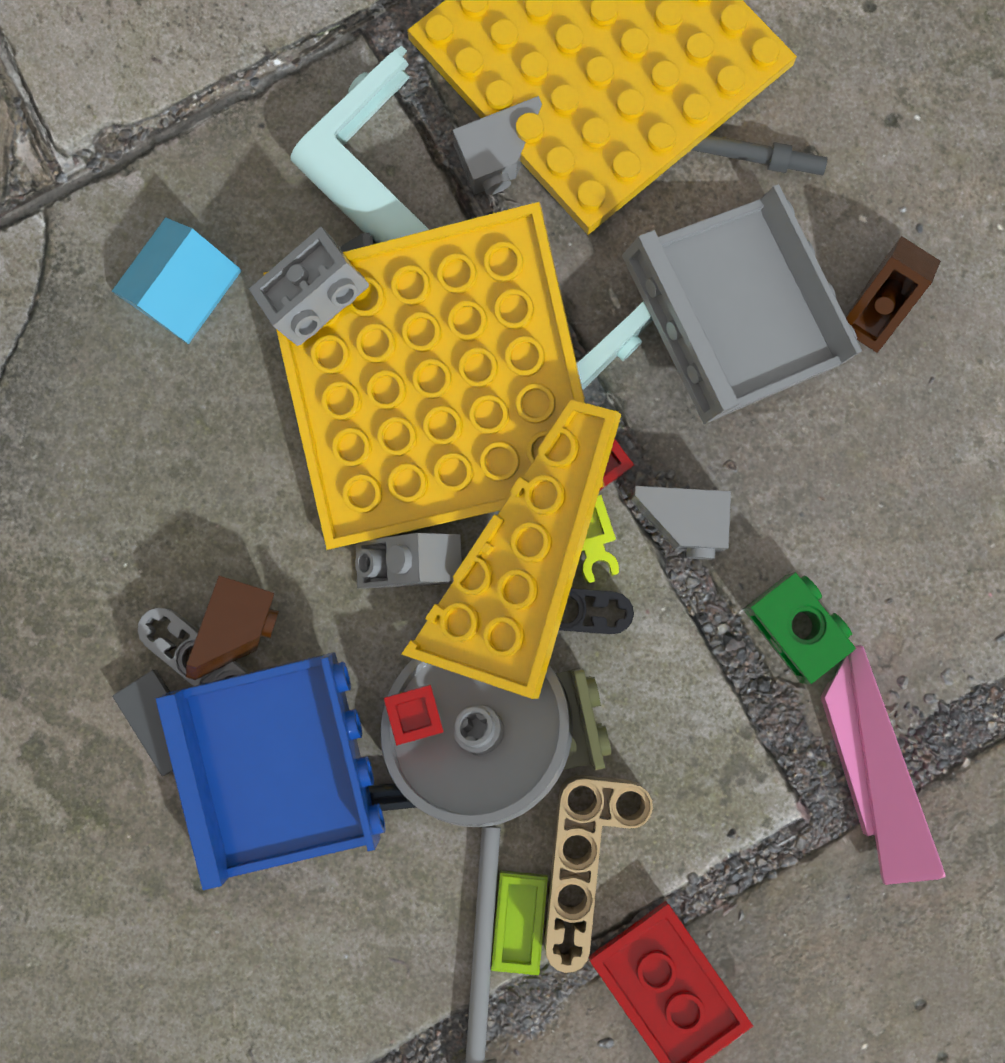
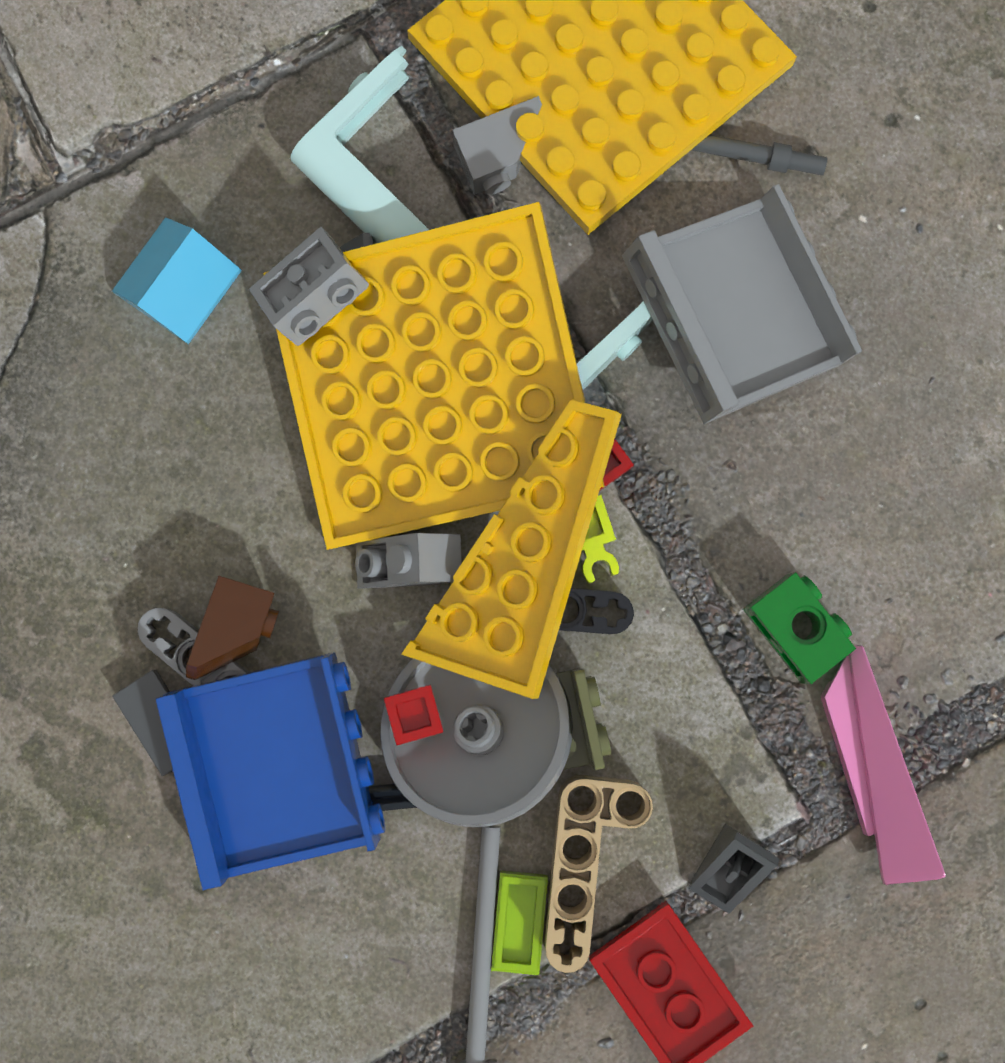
light grey slope [630,486,731,560] -> none
reddish brown slope [846,236,941,353] -> none
none -> dark grey slope [688,824,779,914]

